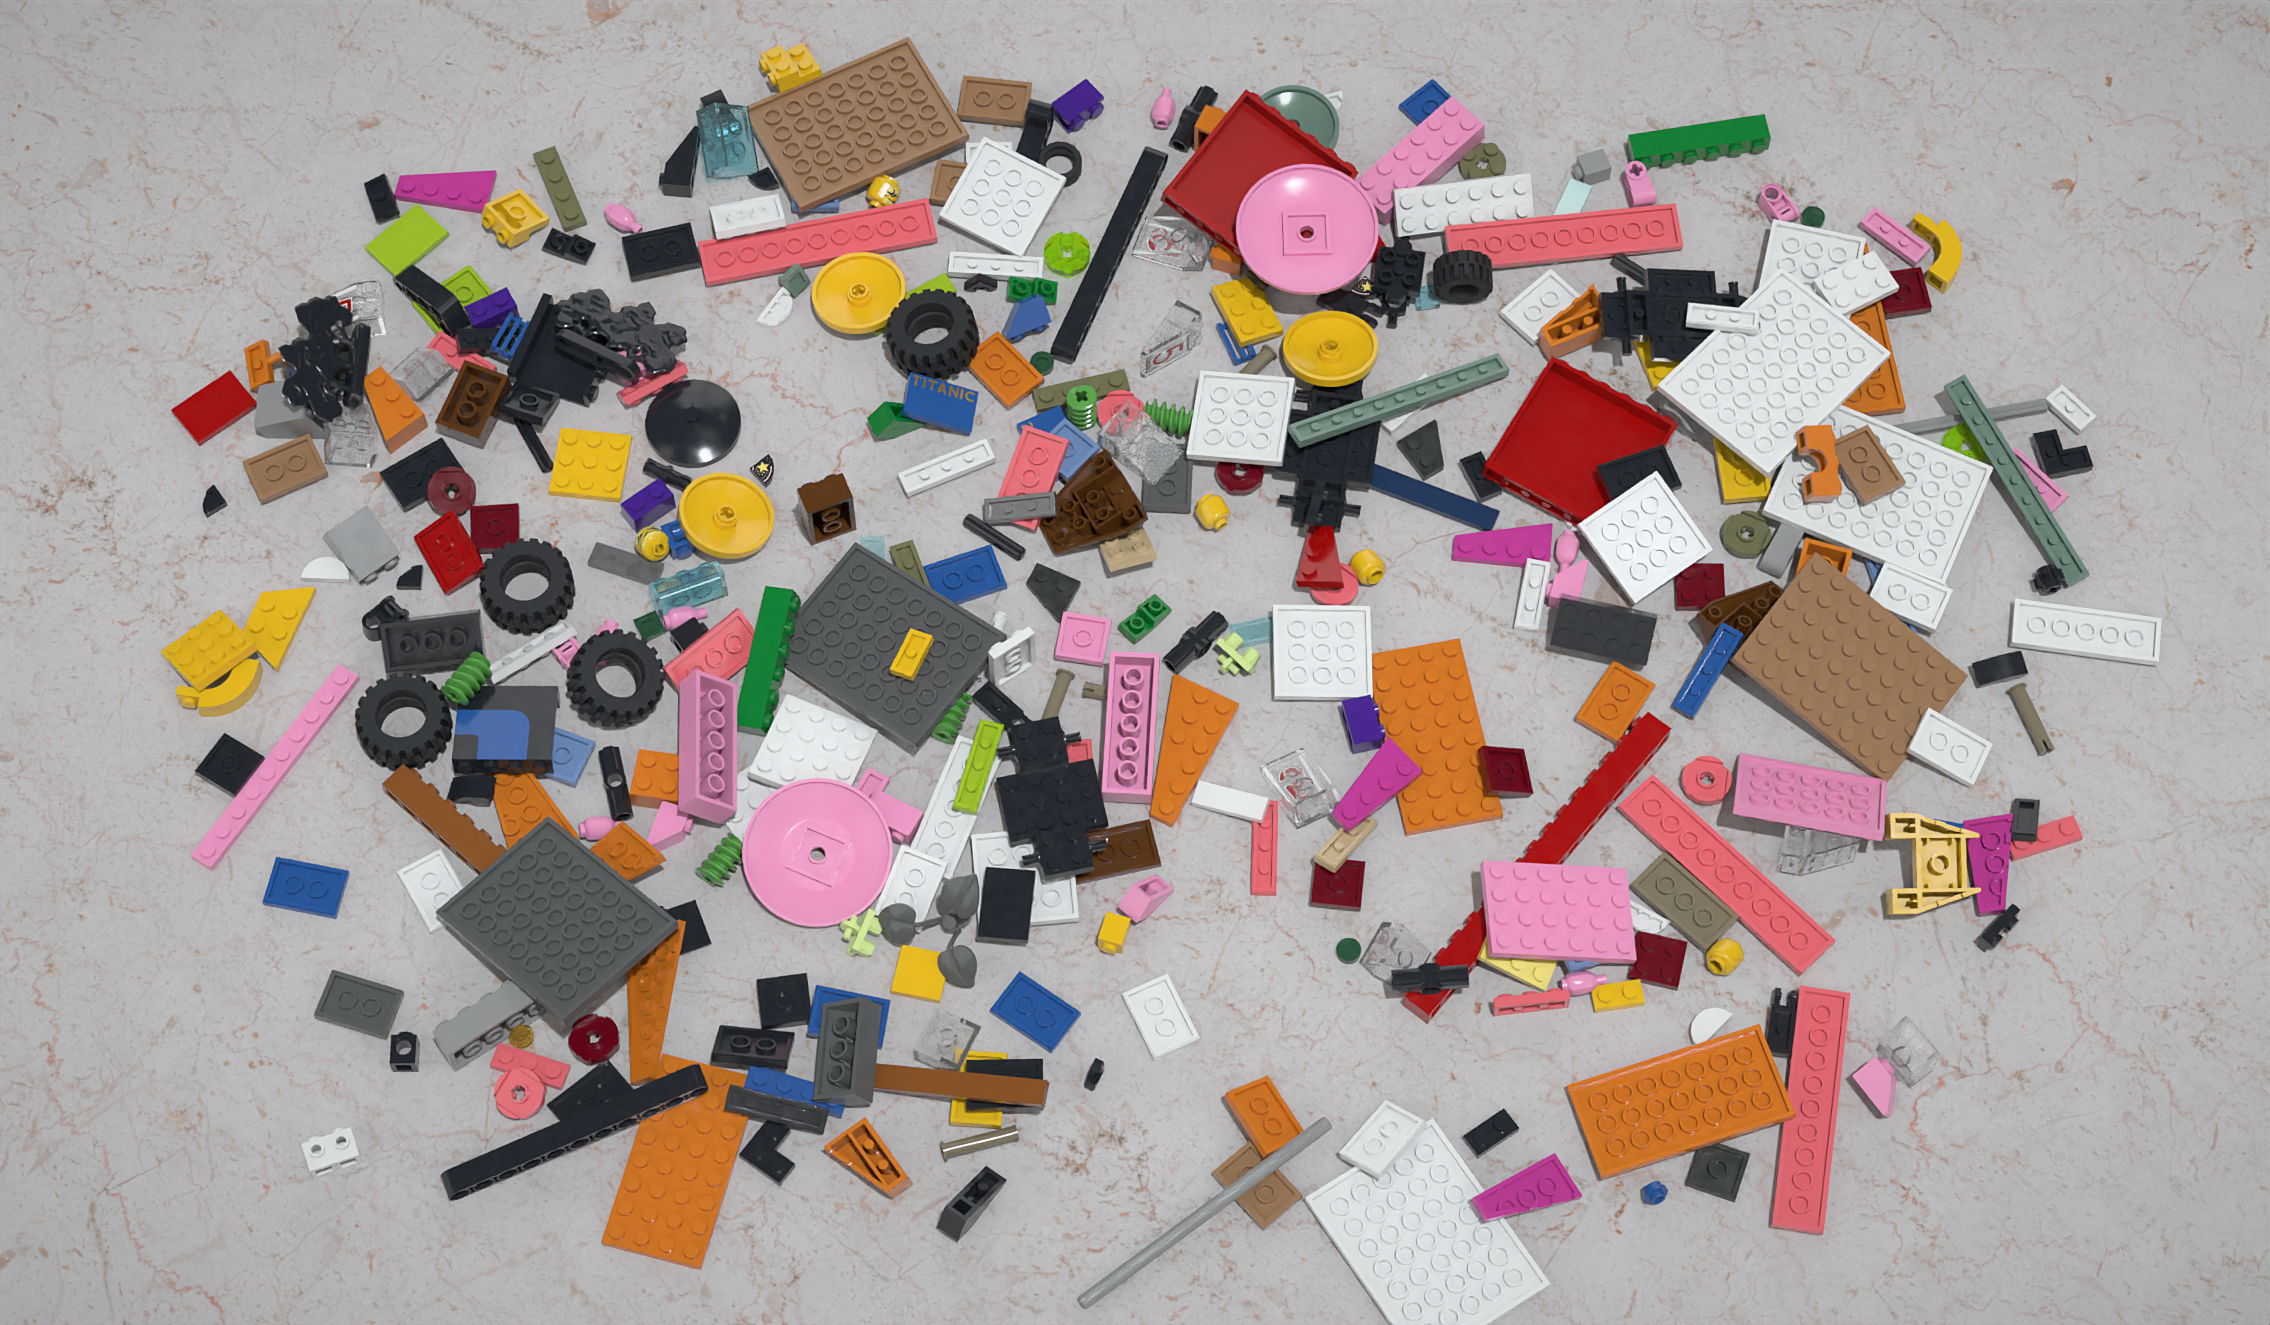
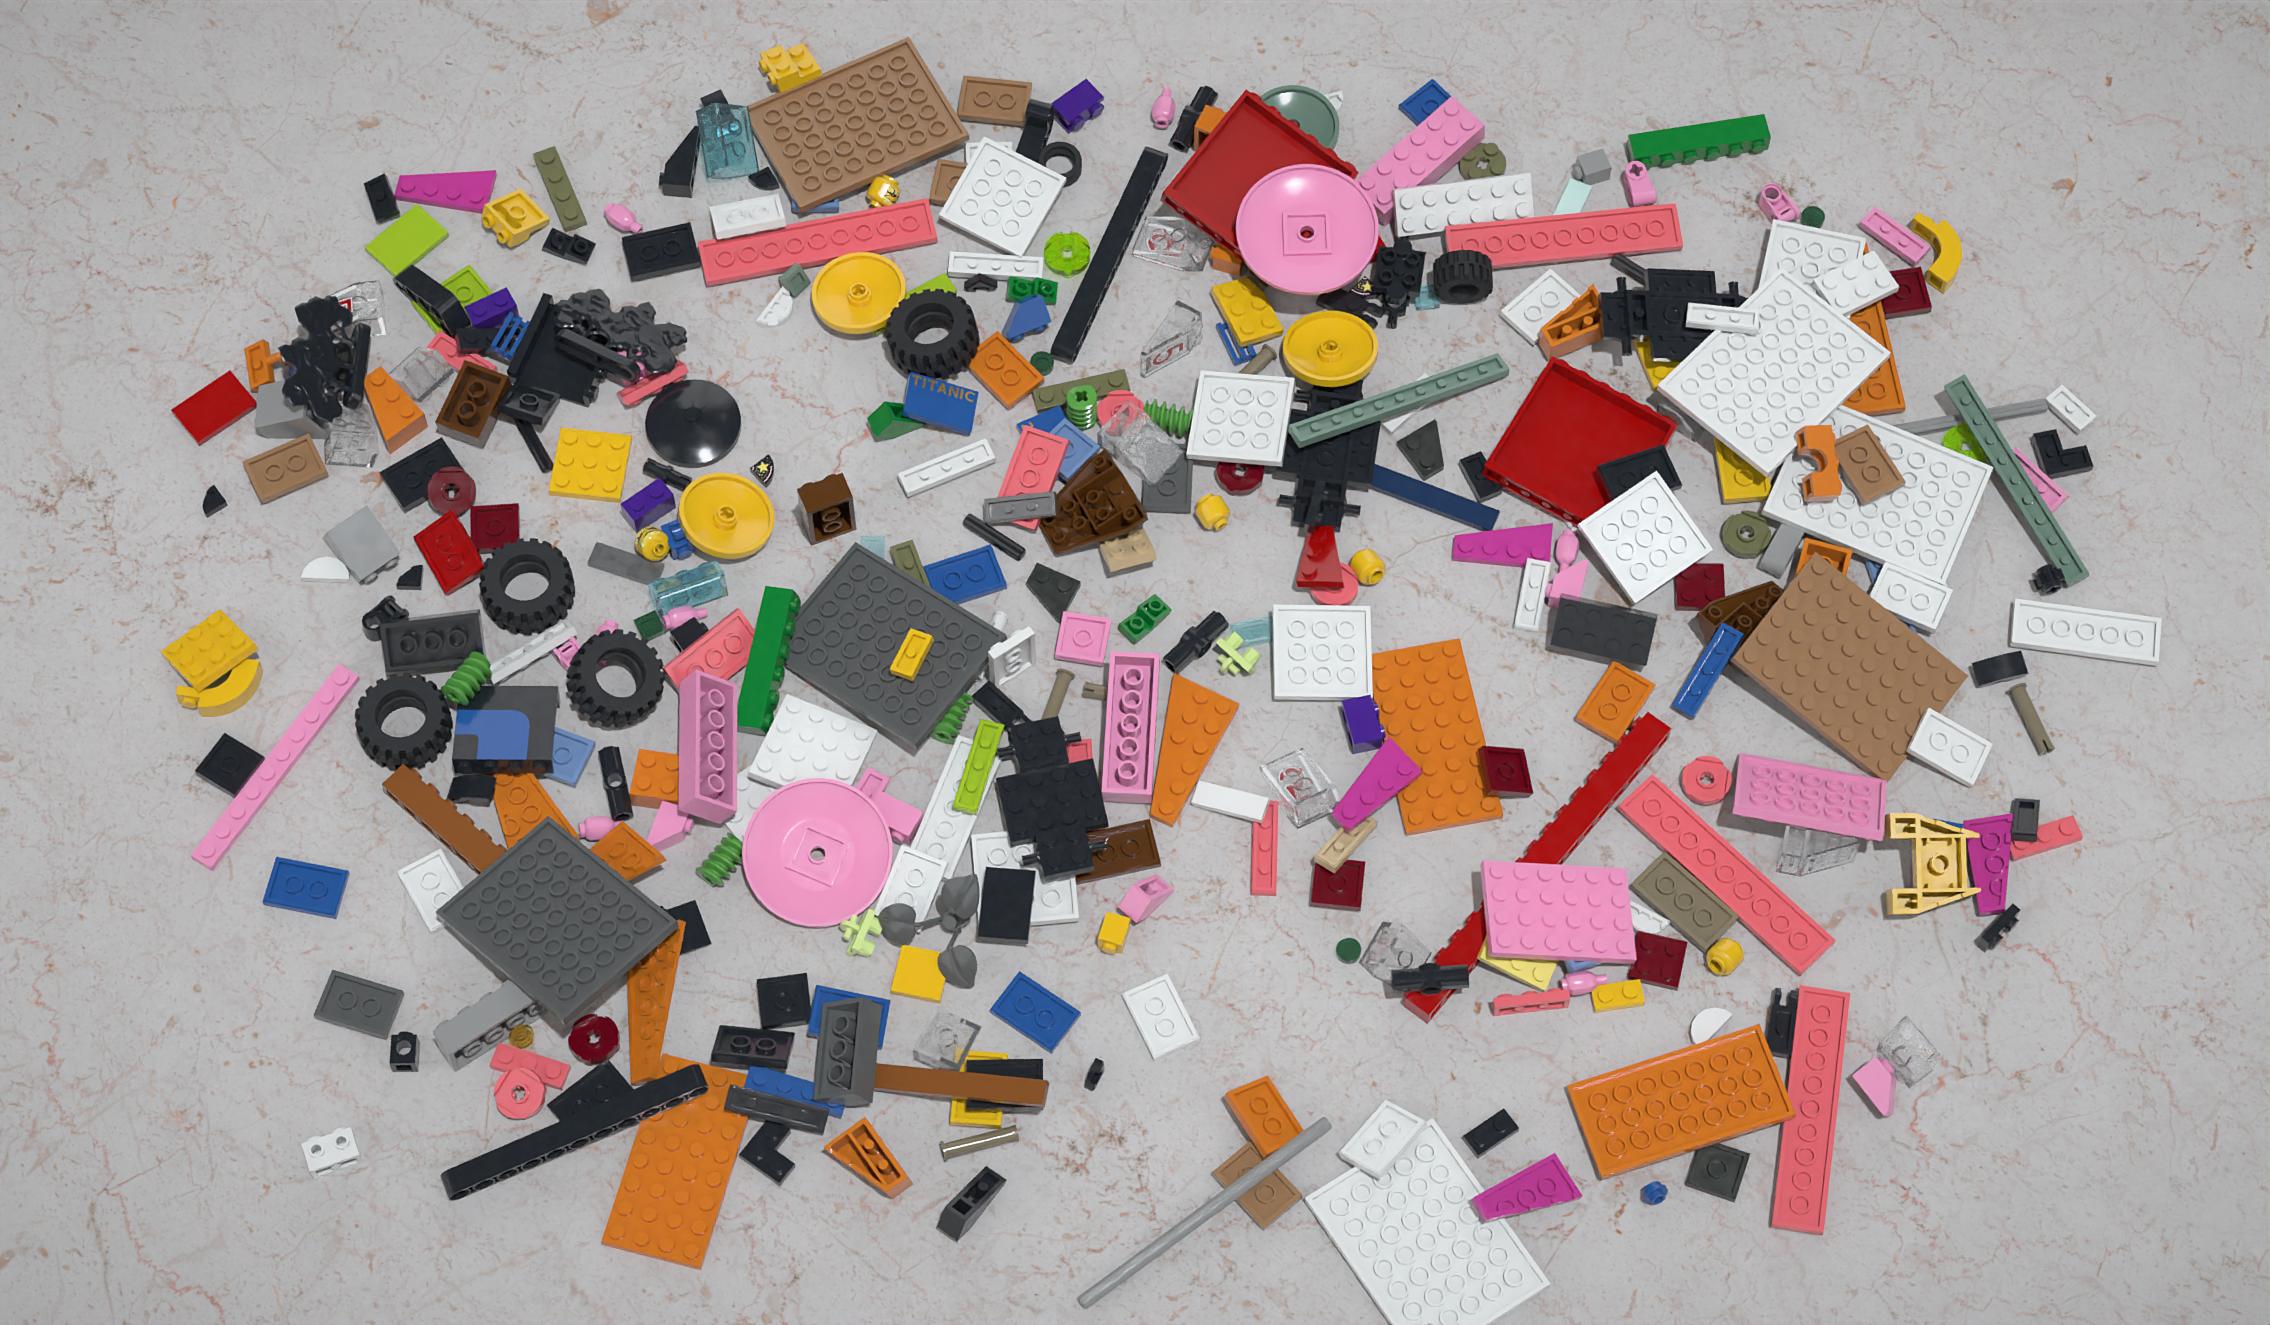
yellow wing [243,587,316,672] -> none

